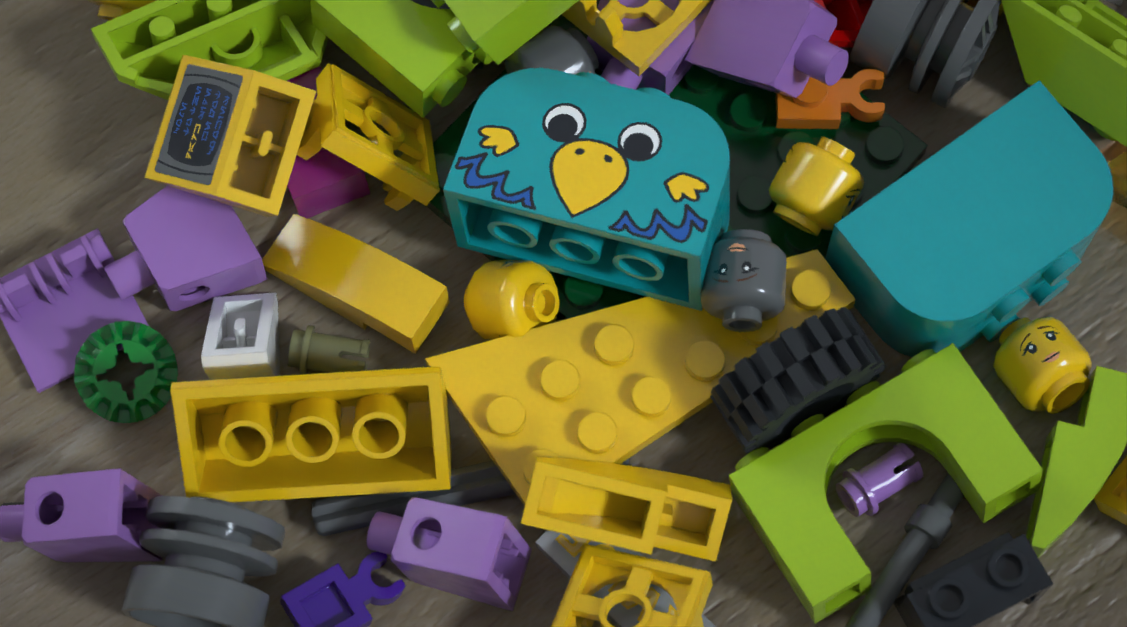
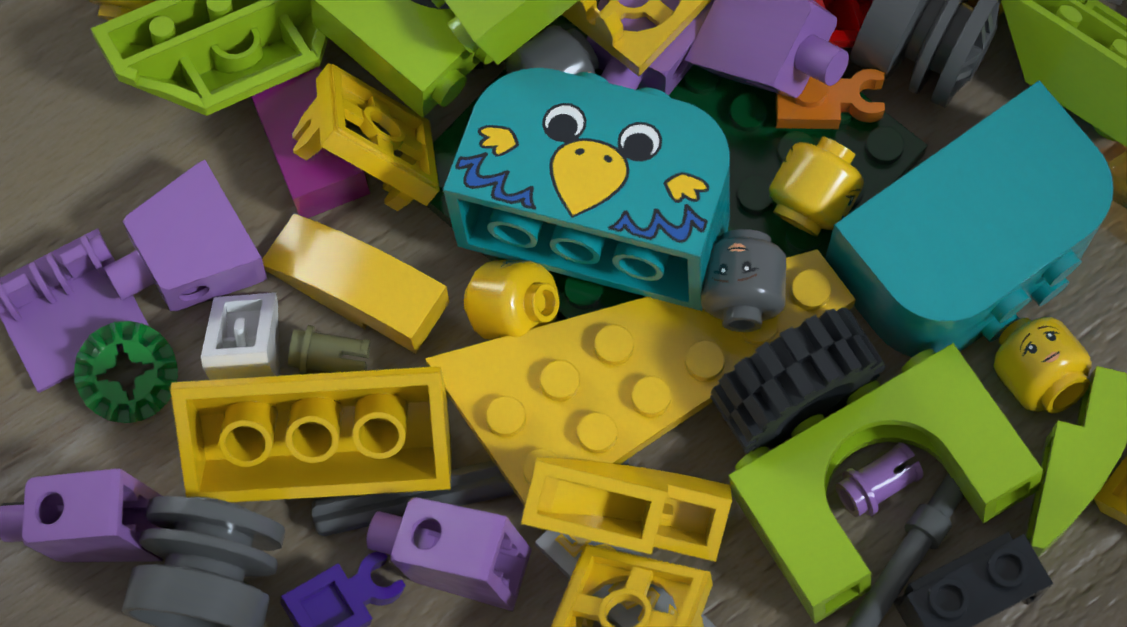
yellow slope [144,55,316,217] -> none

